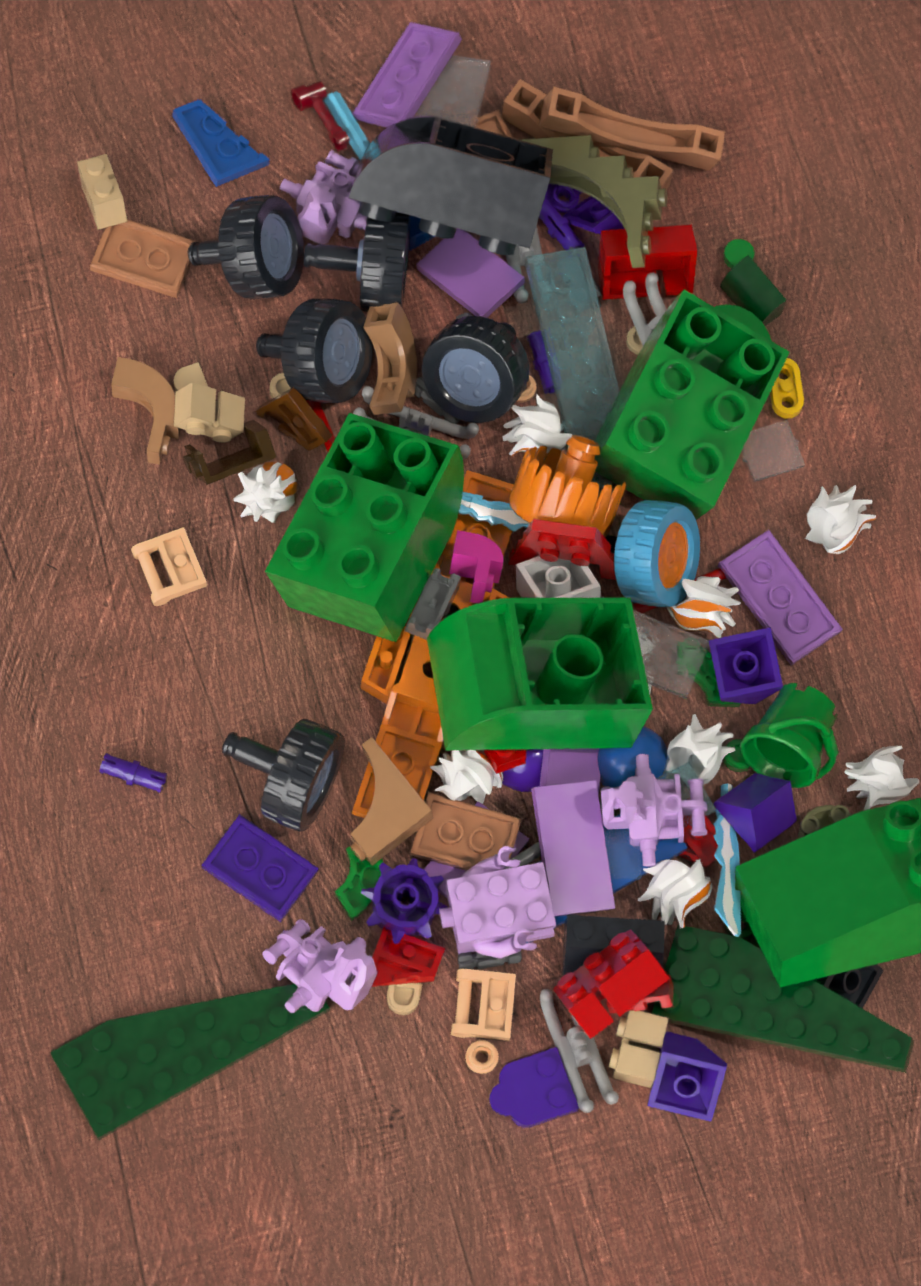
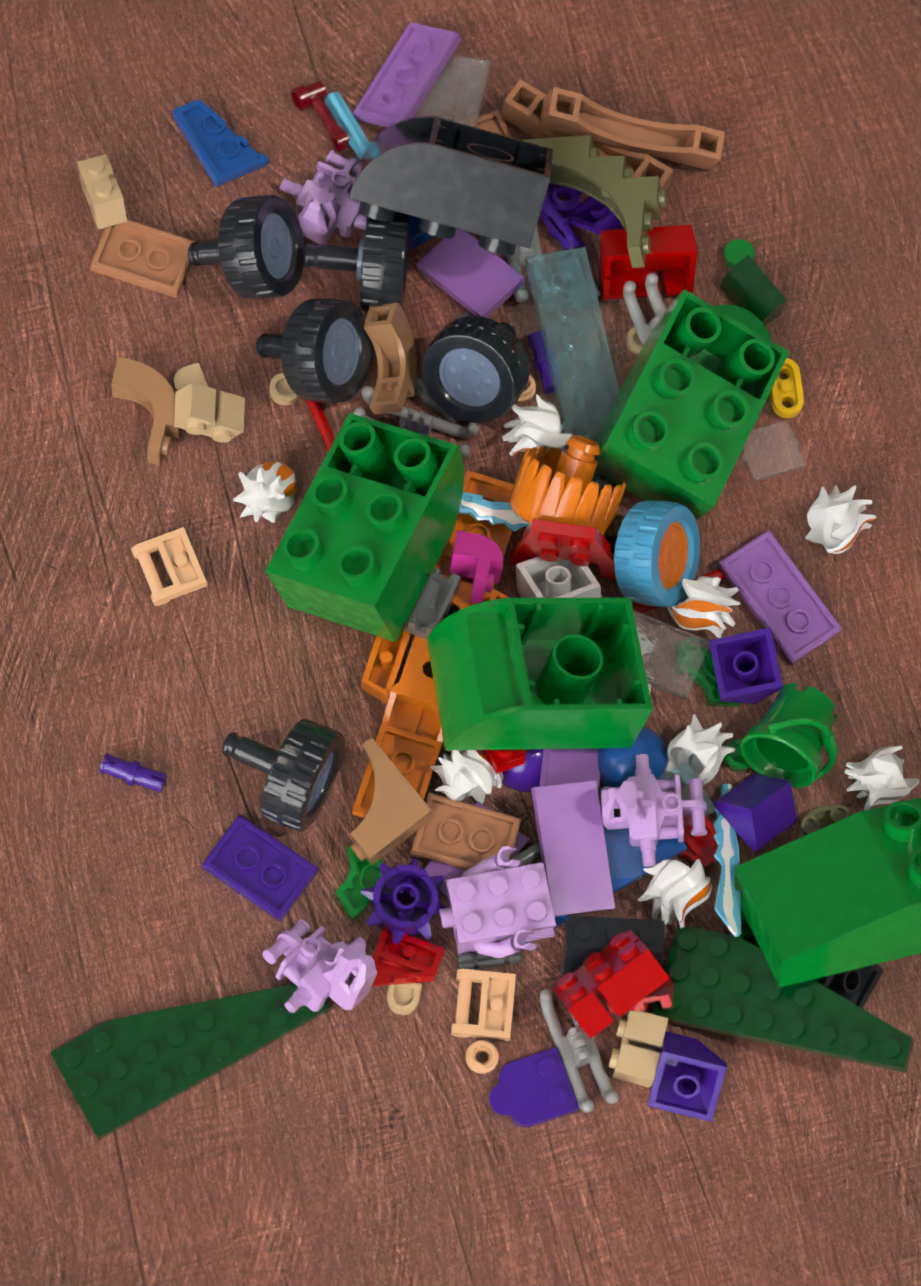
dark brown panel [183,420,277,485] -> none
reddish brown wing [255,387,333,451] -> none

